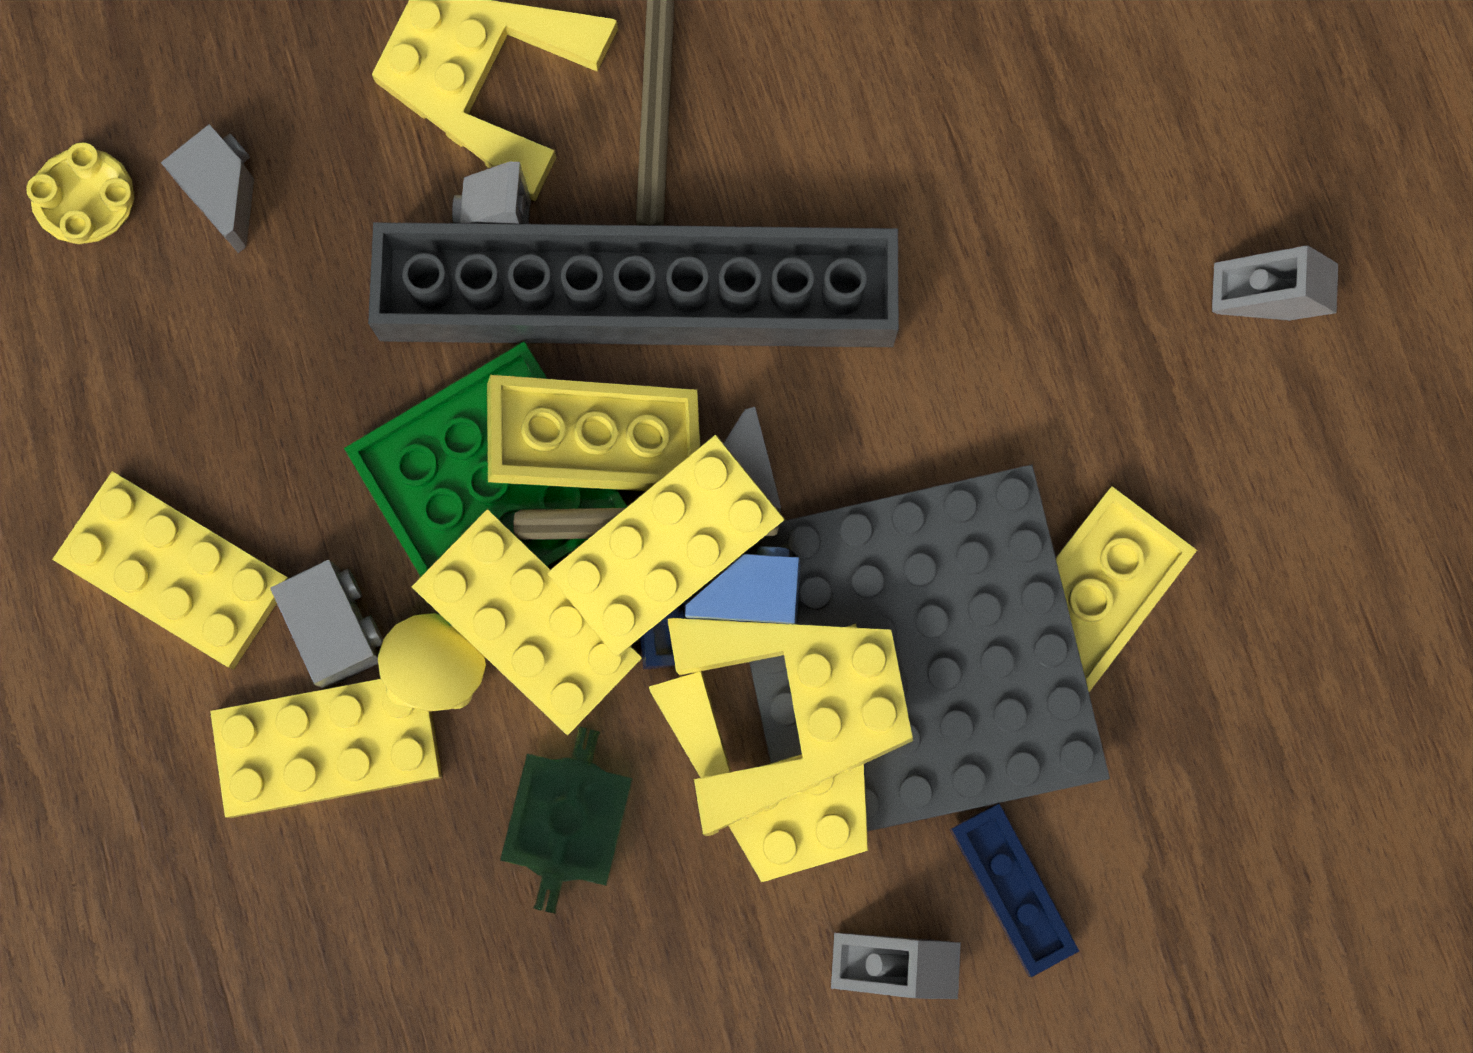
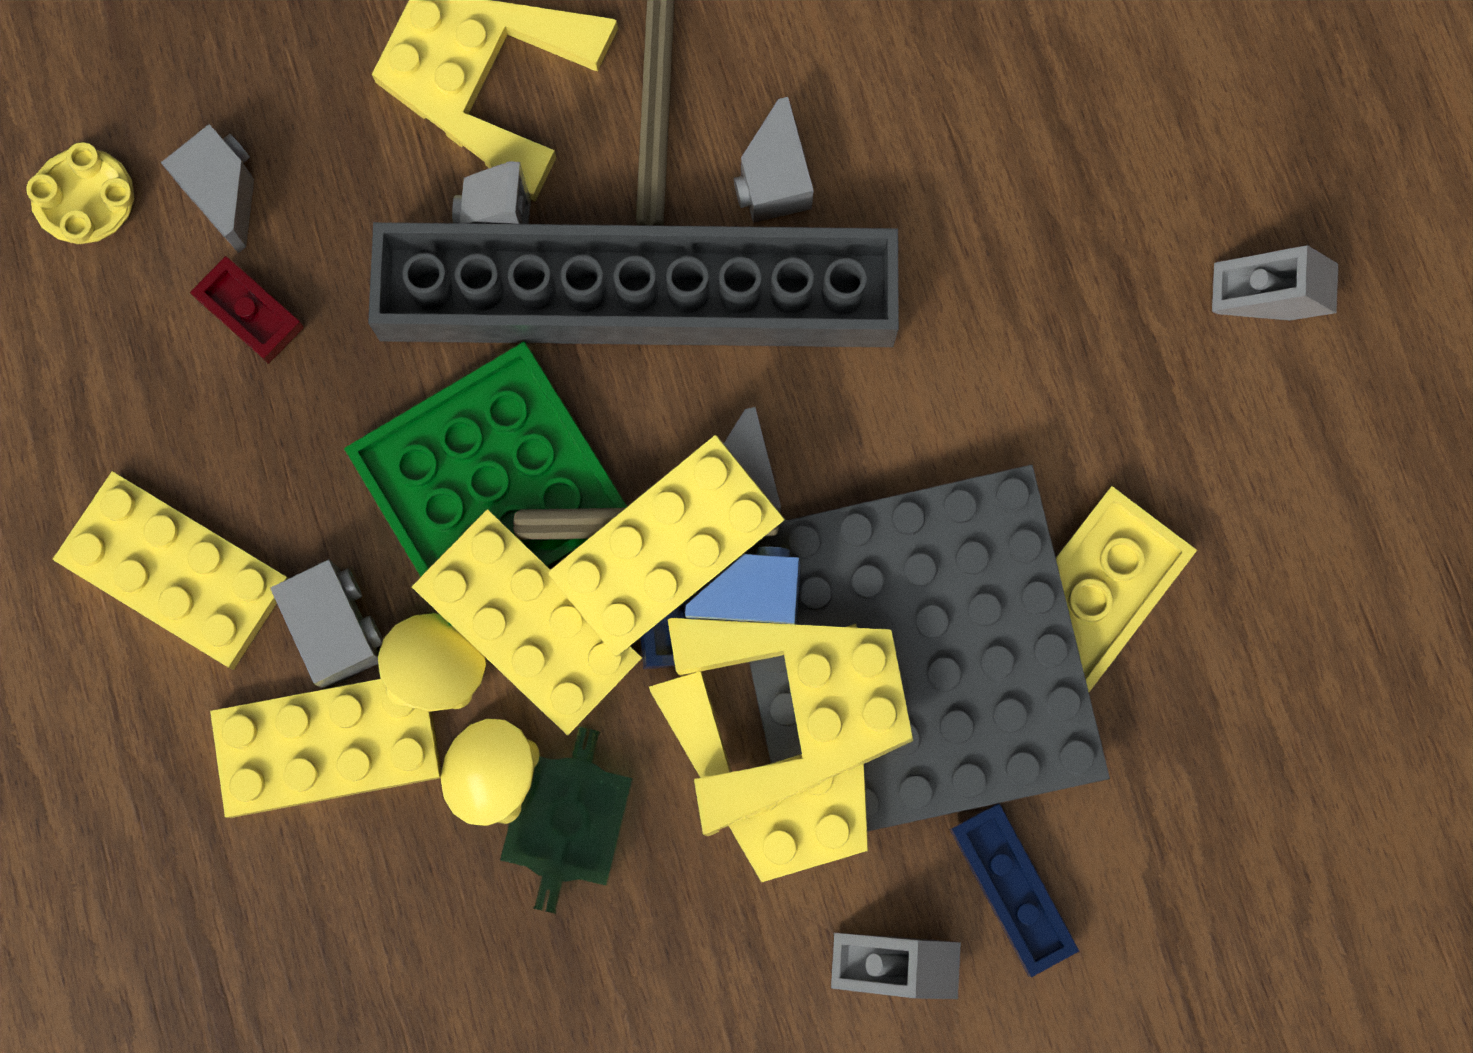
light yellow plate [487,375,700,491] -> none
none -> dark red plate [189,256,304,364]
none -> light yellow dish [441,719,539,826]
none -> light grey slope [734,97,814,223]

